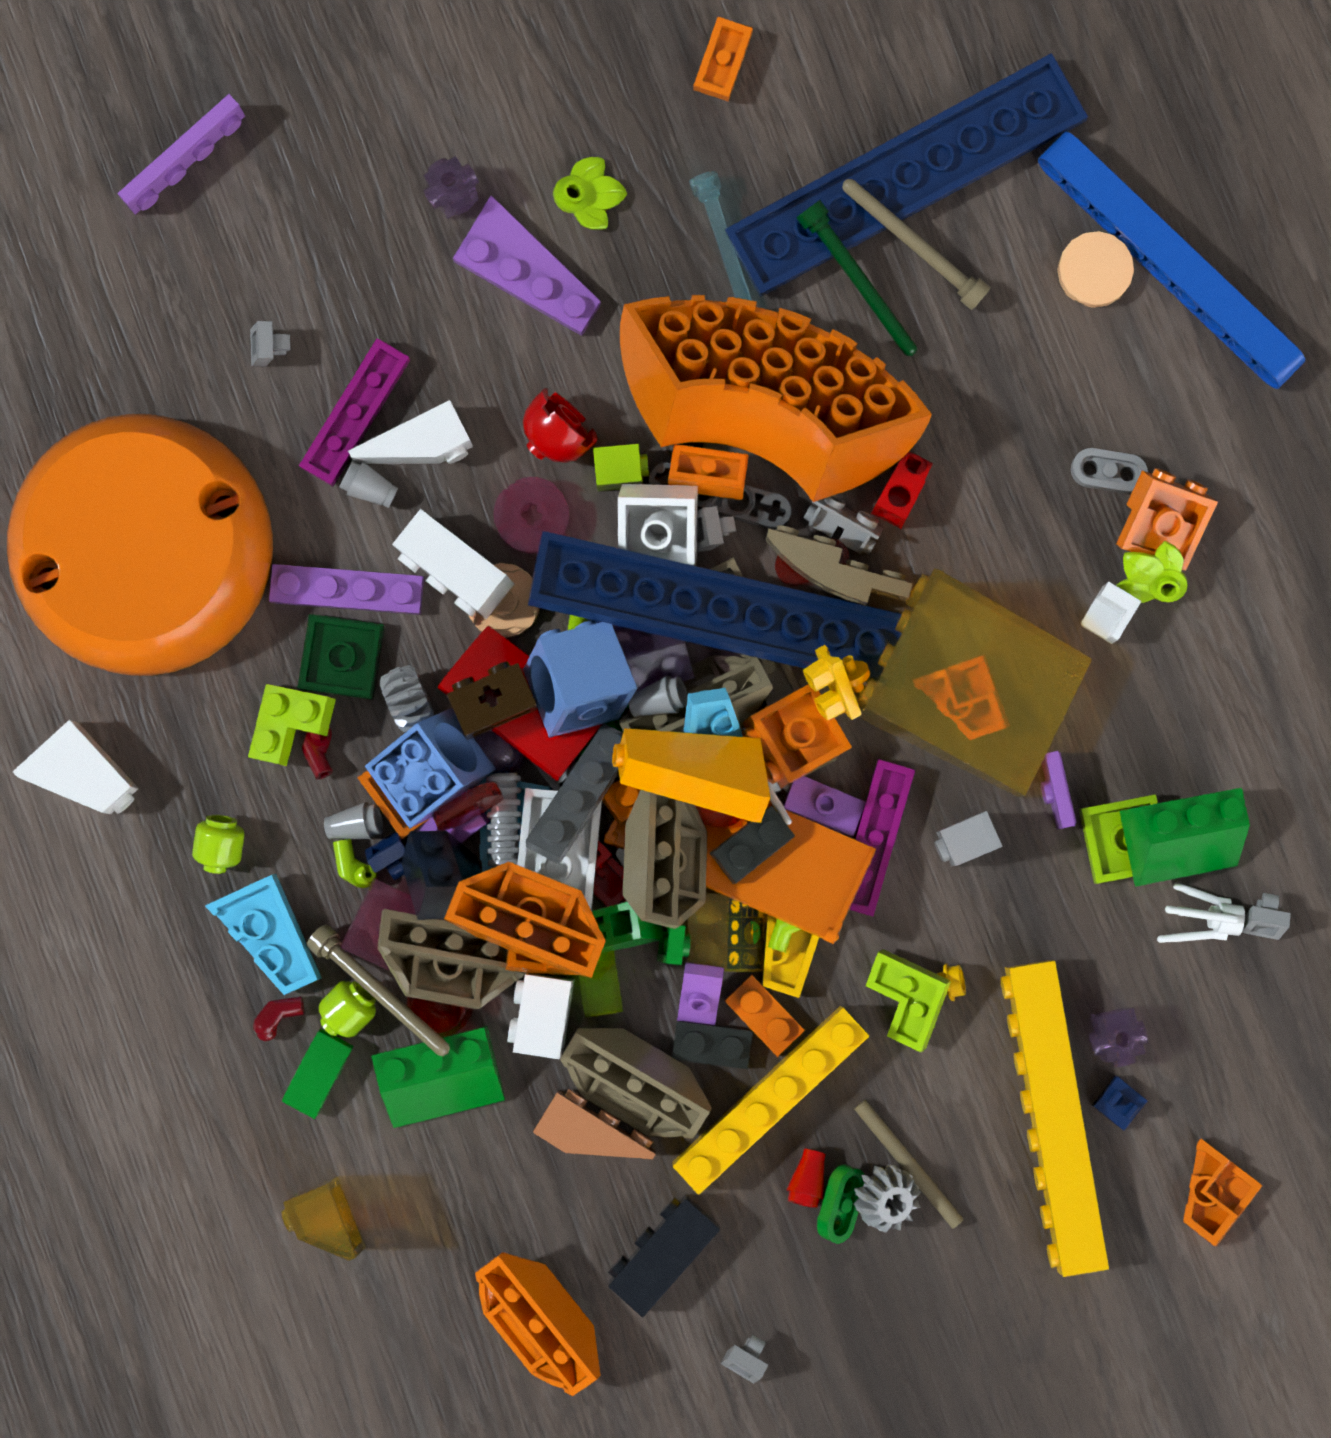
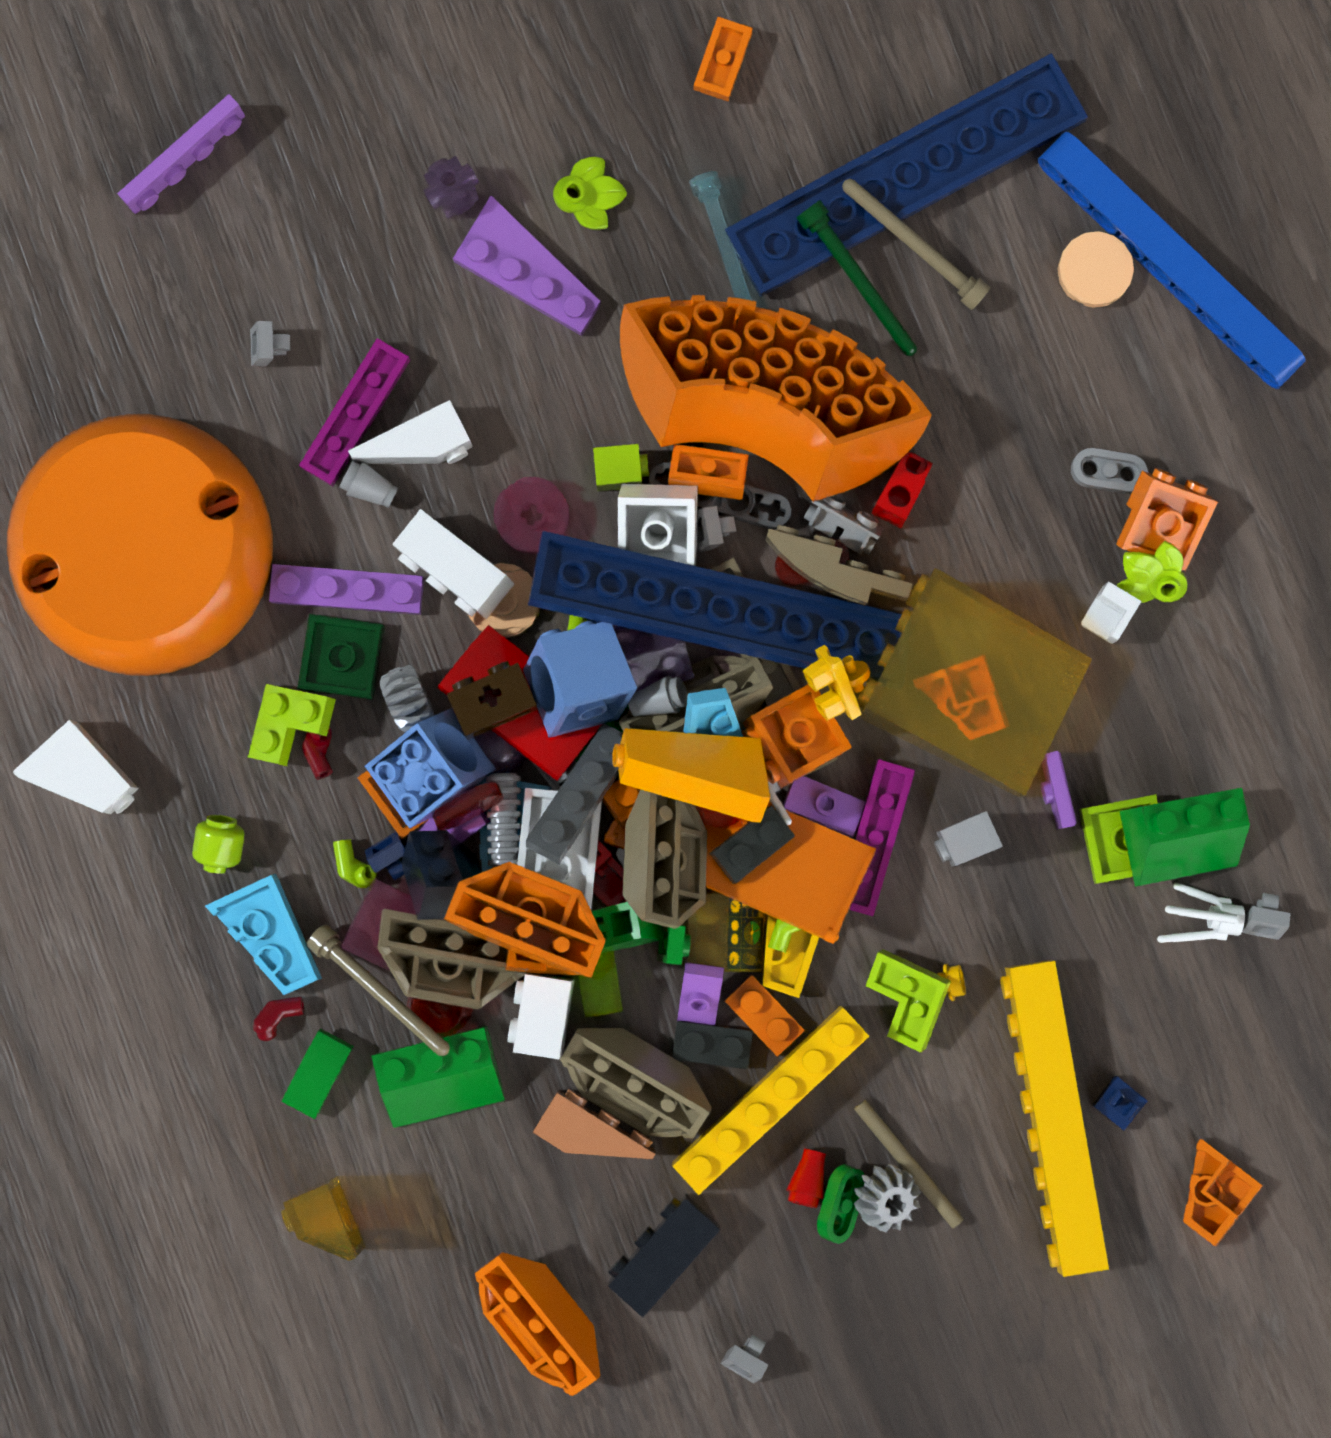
lime head [319,981,376,1038] -> none
light grey cone [324,802,383,839] -> none
red cylinder [523,388,598,463] -> none
clear purple brick [1089,1007,1148,1067] -> none

